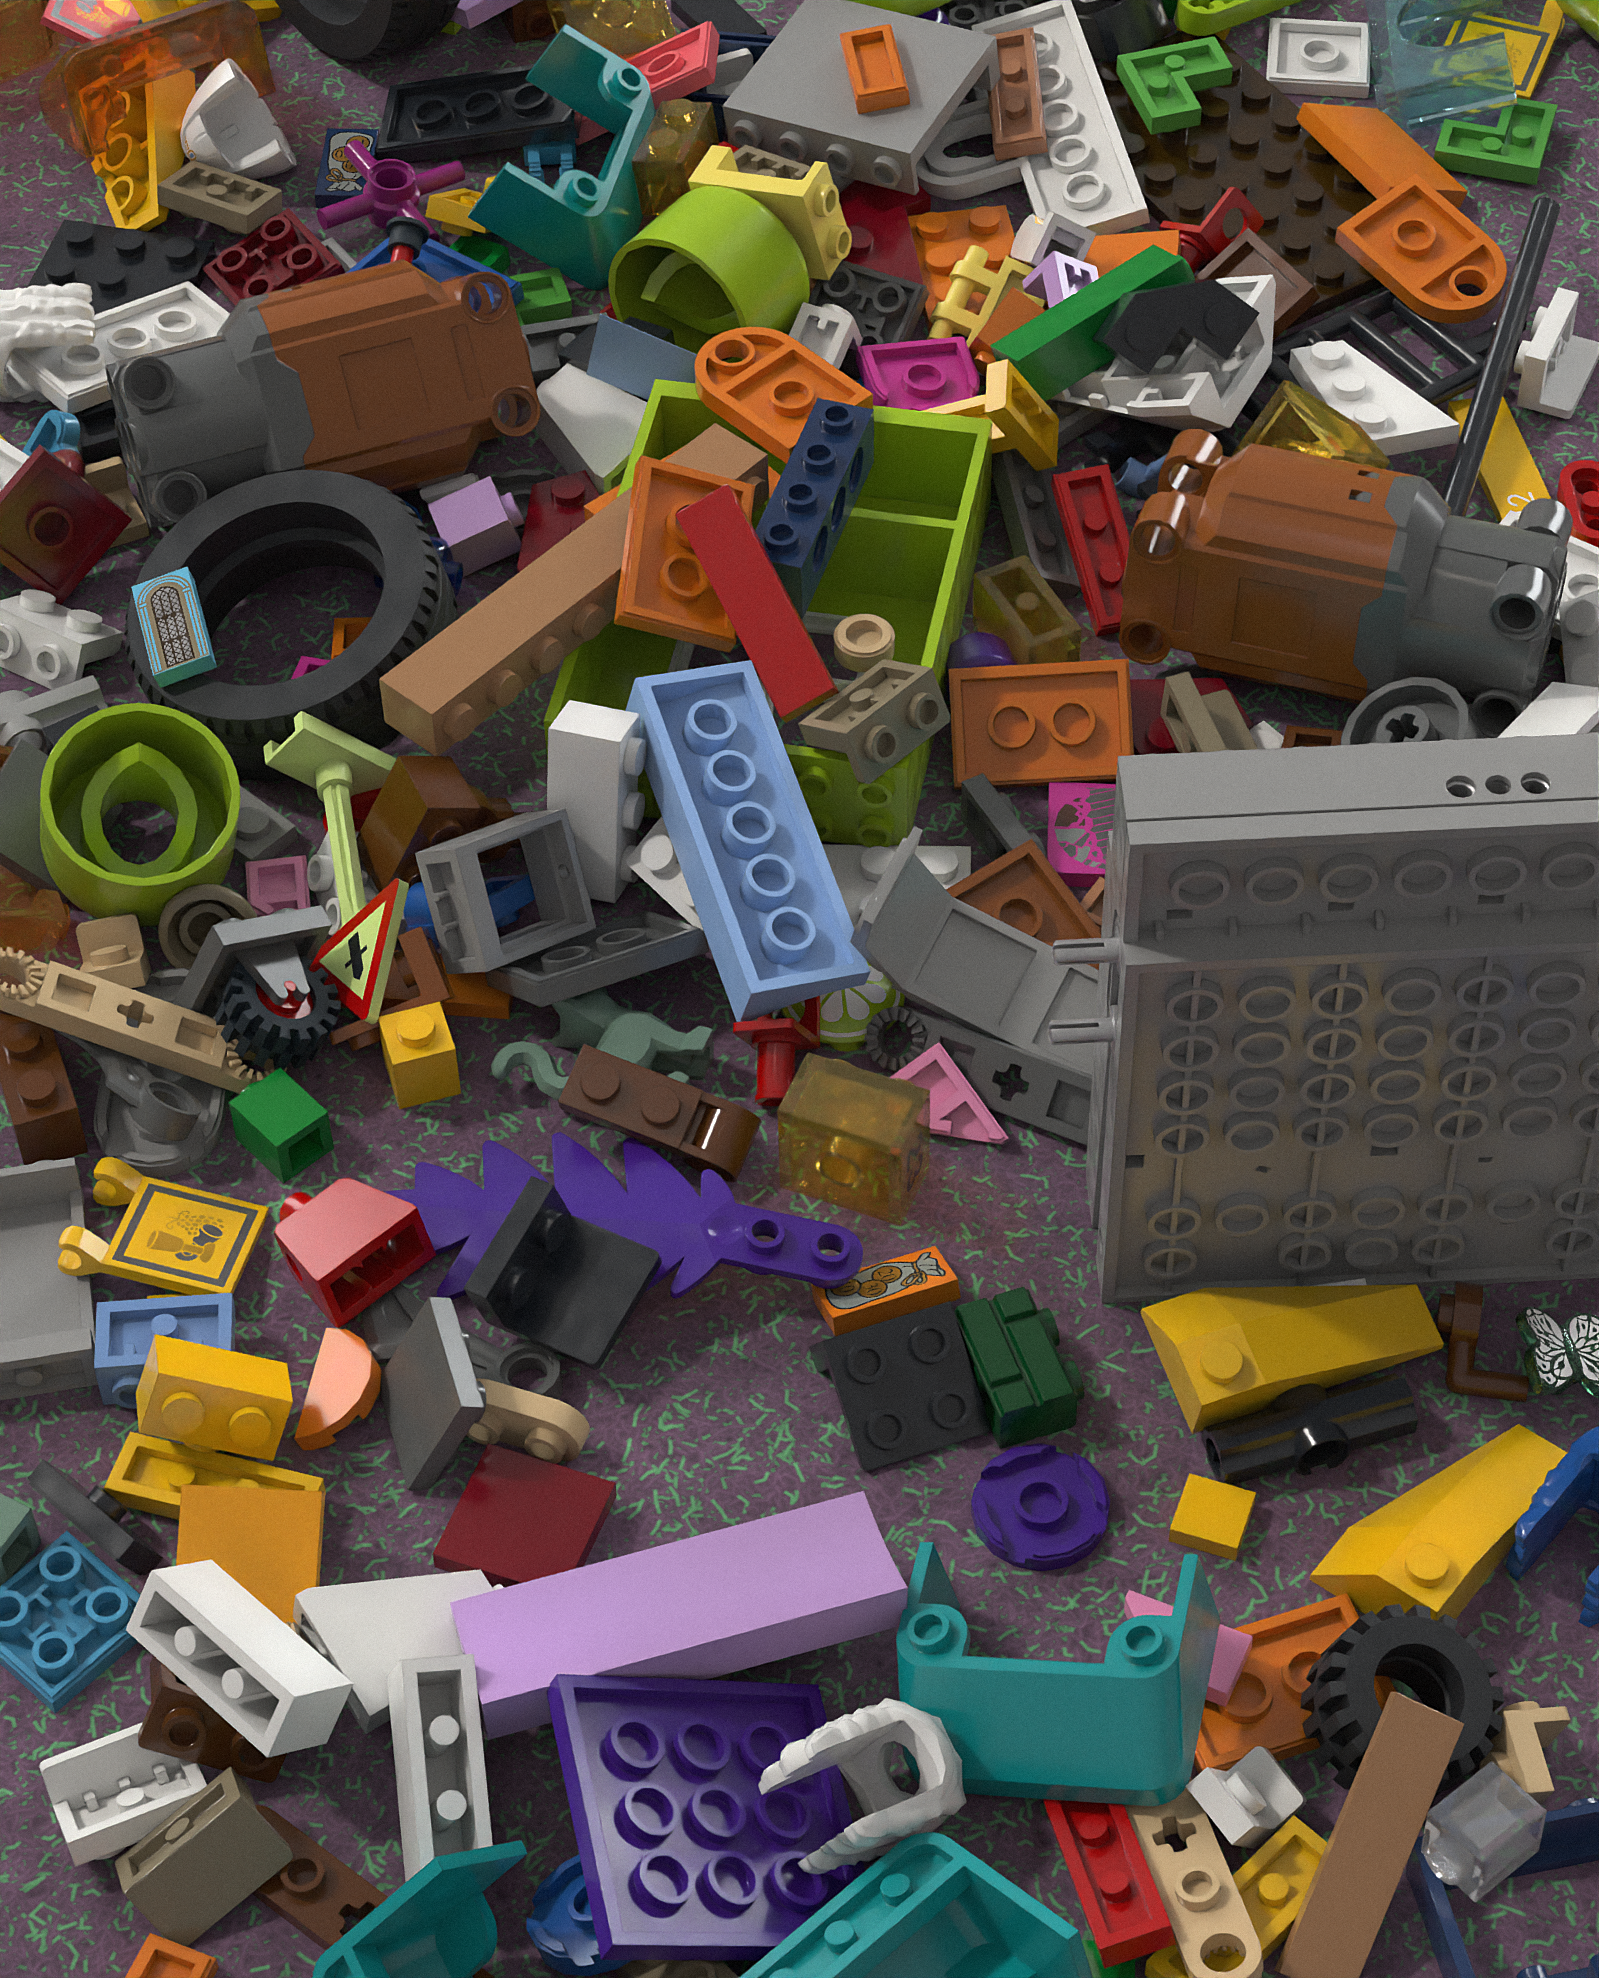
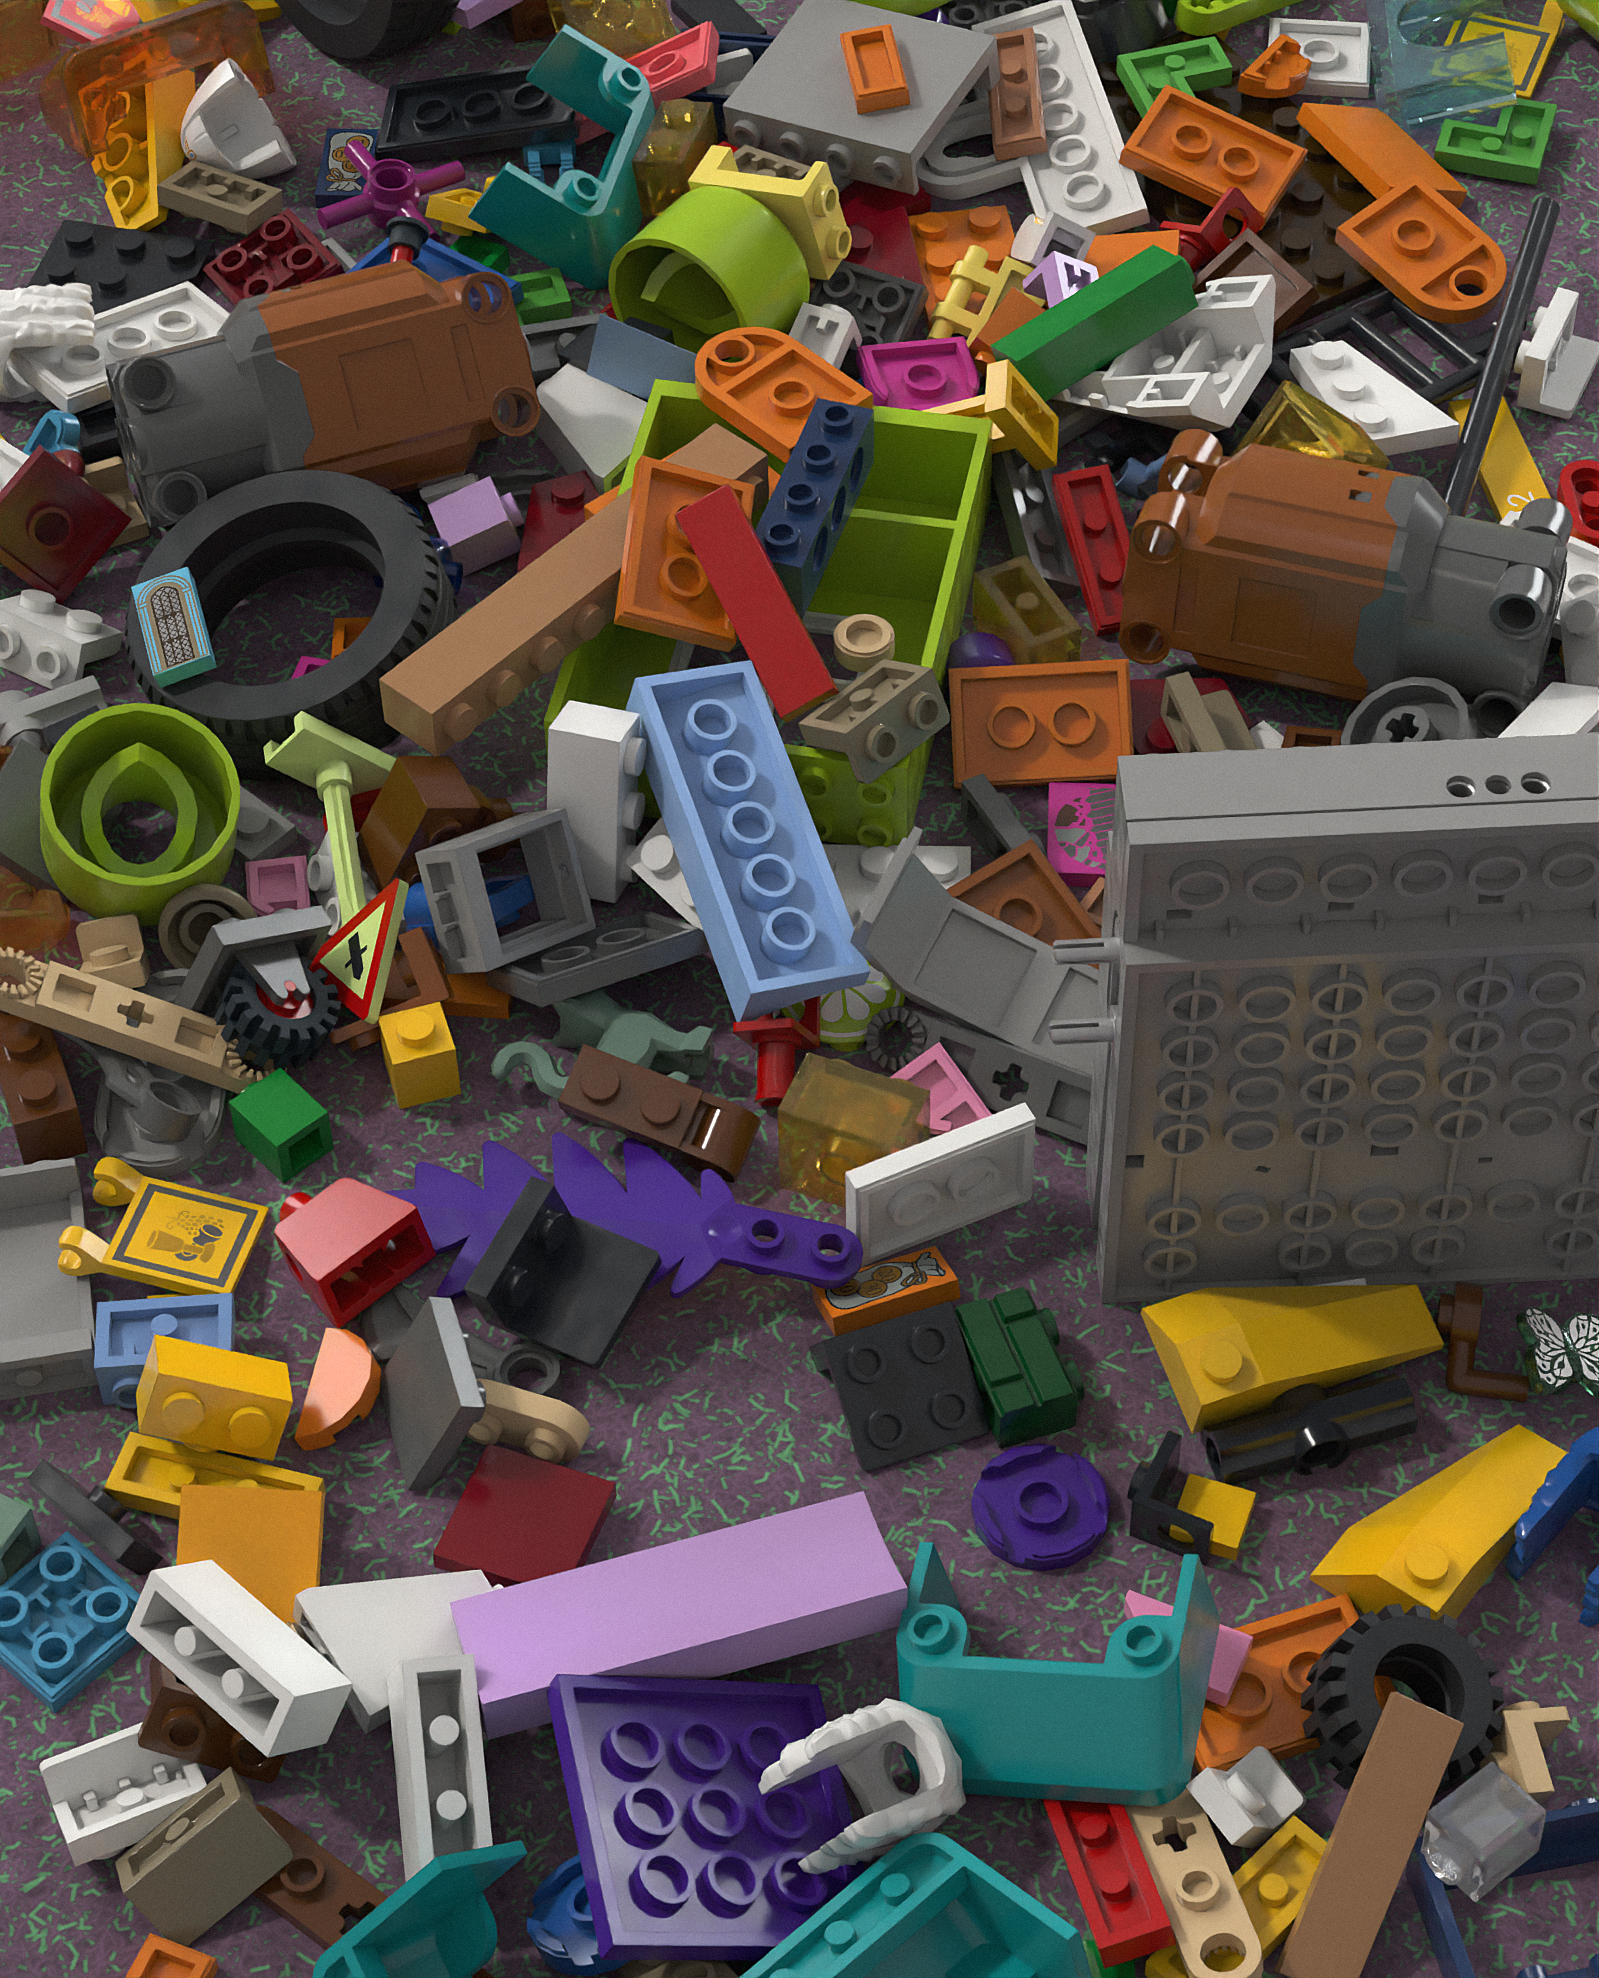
black brick [1091,279,1260,374] -> none
none -> white tile [845,1102,1036,1267]
none -> orange tile [1118,84,1308,230]
none -> black bracket [1127,1430,1214,1566]
none -> orange tile [1236,34,1312,99]

